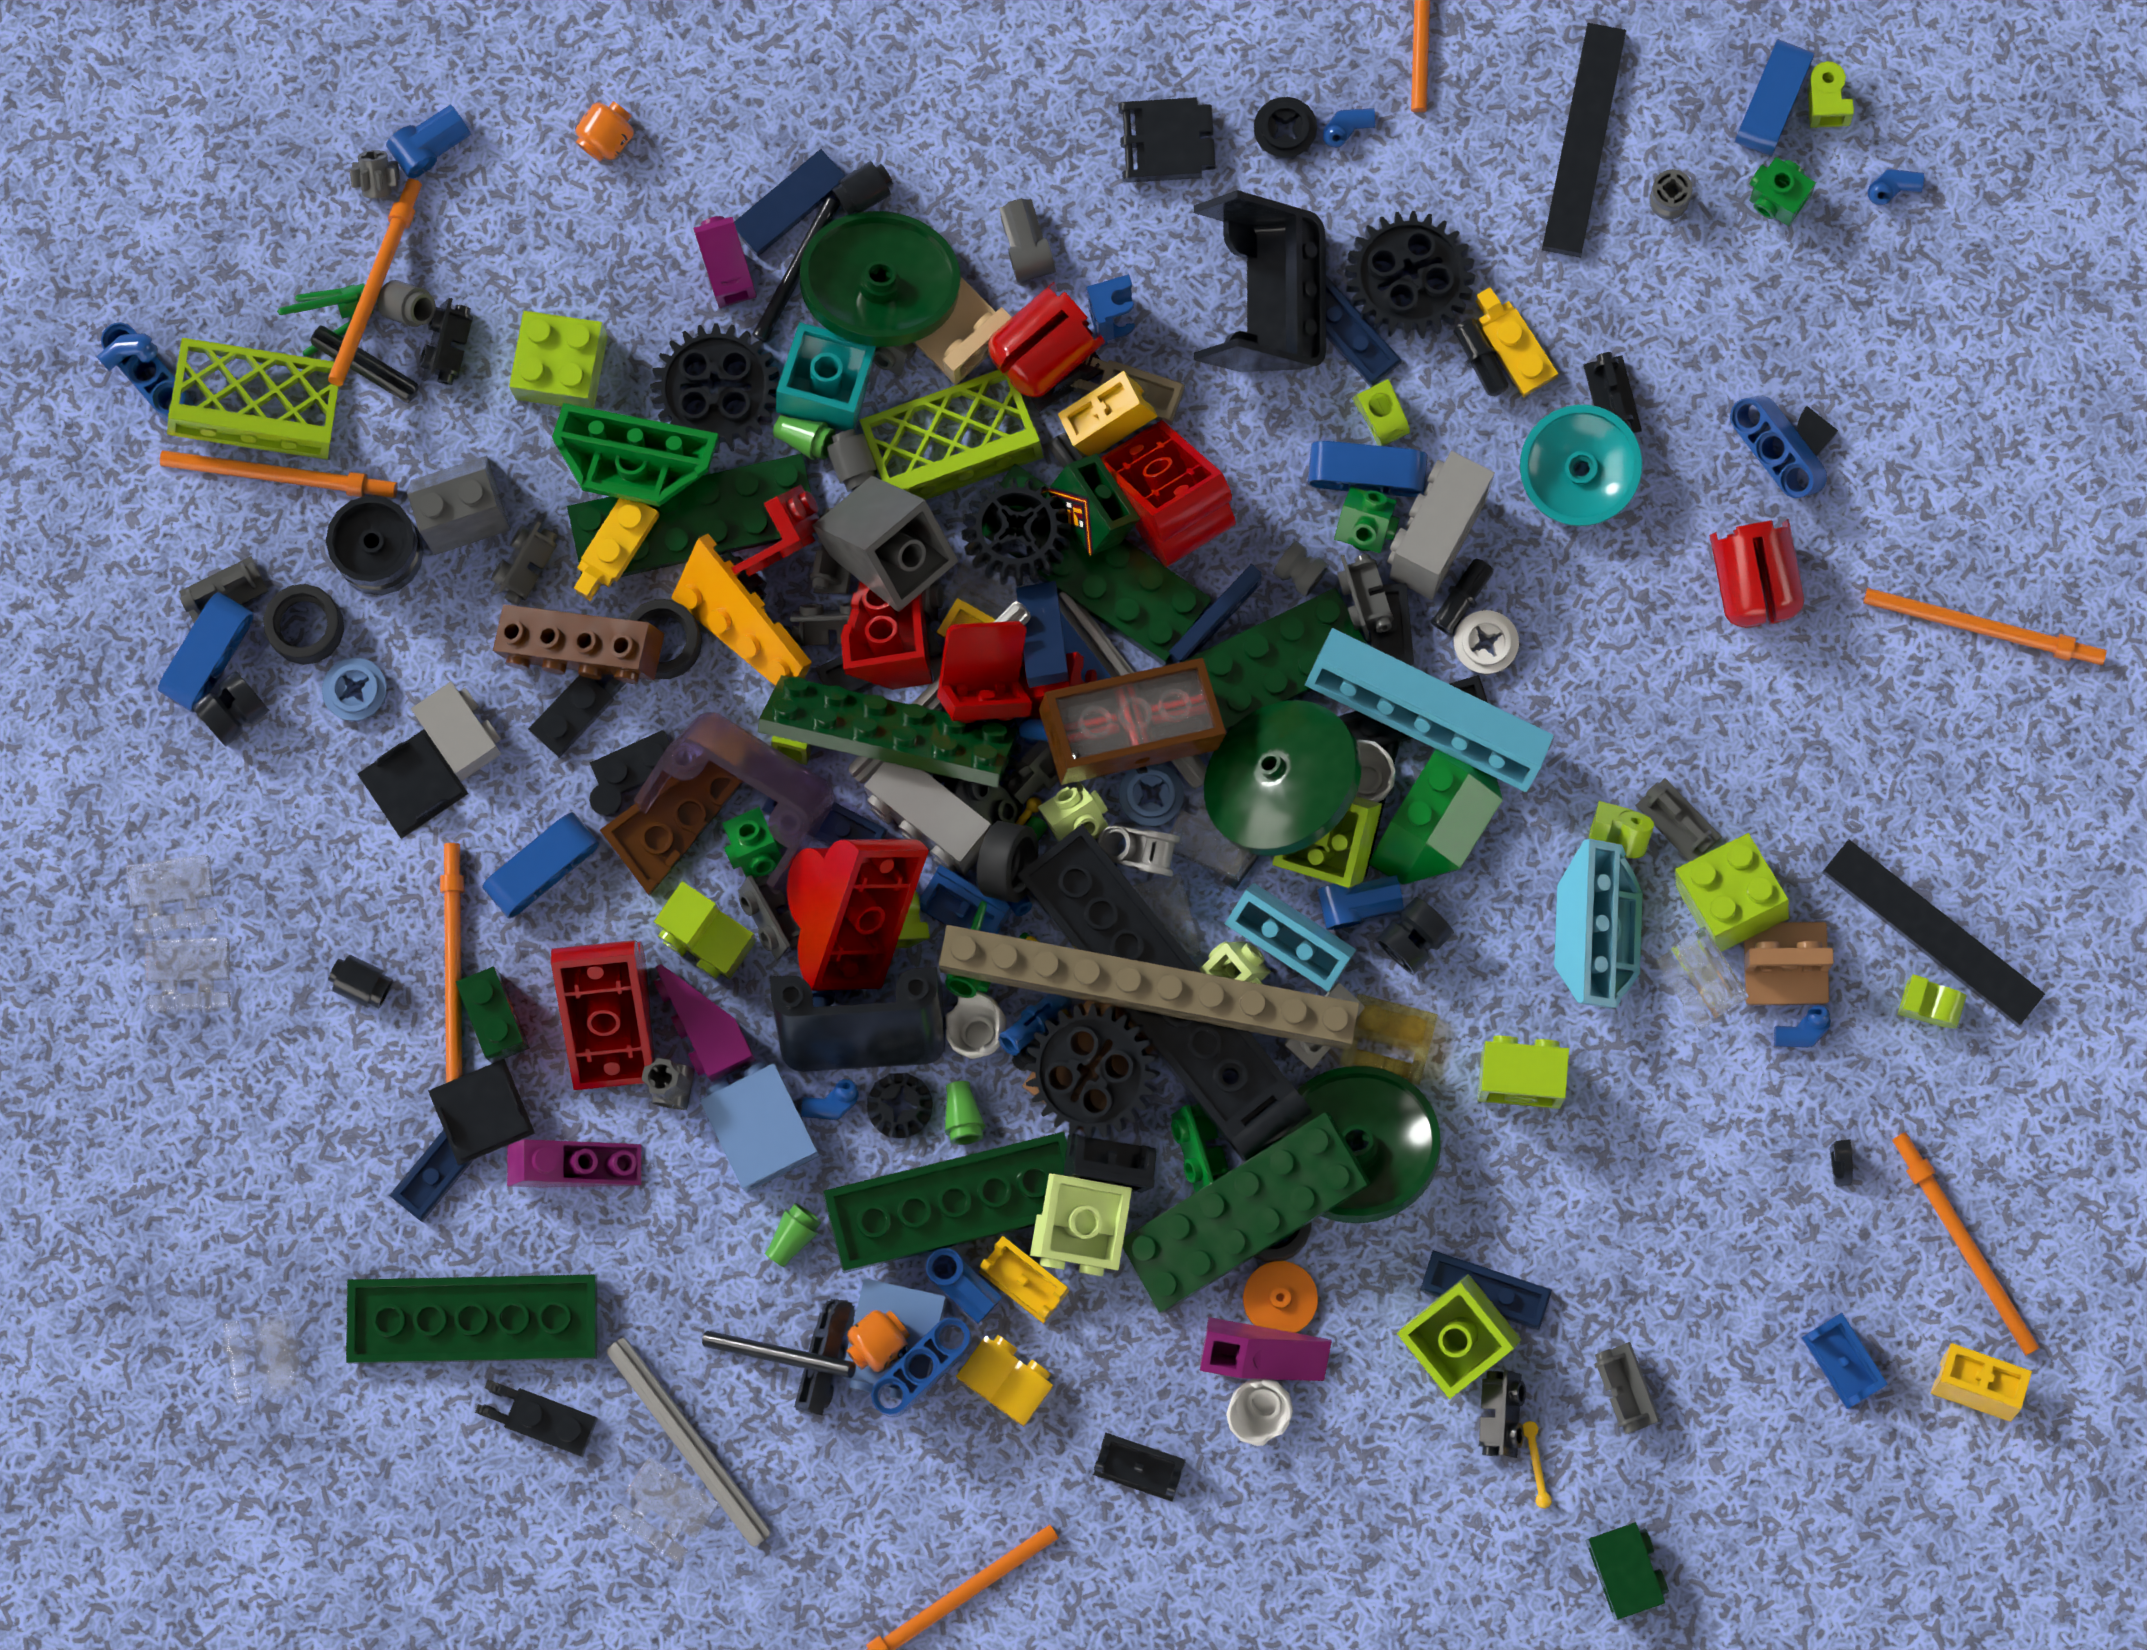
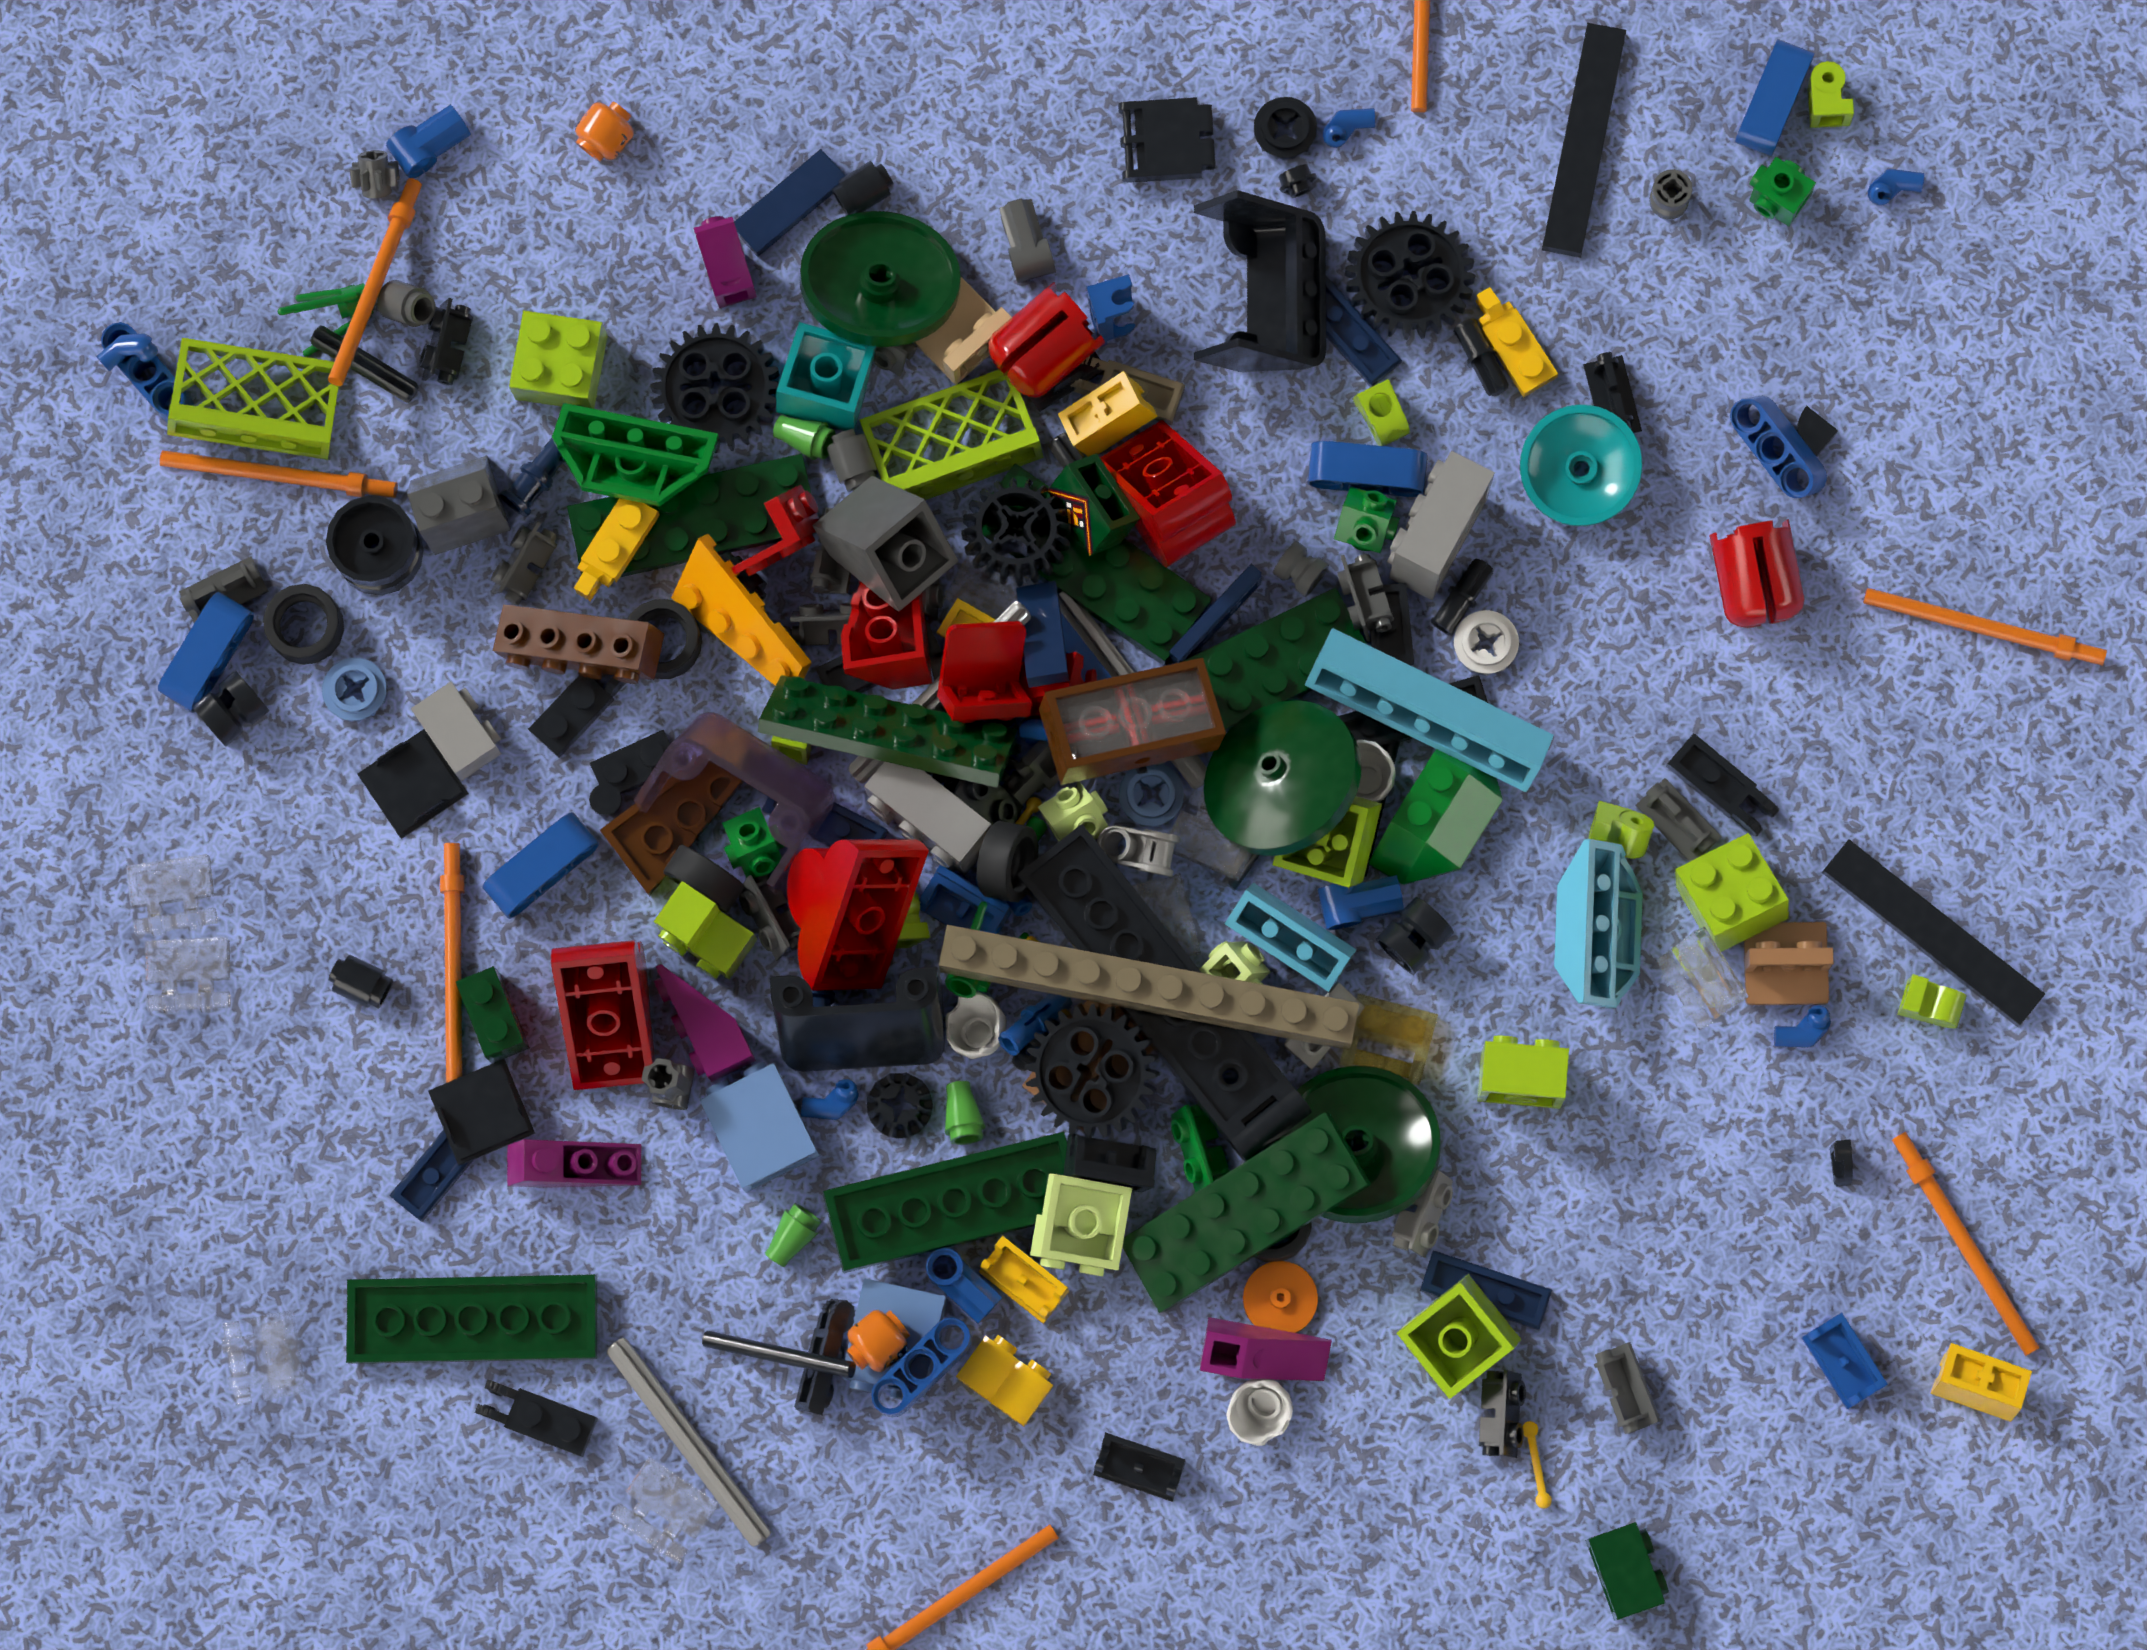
black bar [752,197,840,342] -> none
none -> dark blue pin [499,405,579,517]
none -> black tyre [663,845,745,913]
none -> black plate [1278,164,1317,198]
none -> light grey hinge [1391,1170,1453,1258]
none -> black hinge [1666,733,1779,837]

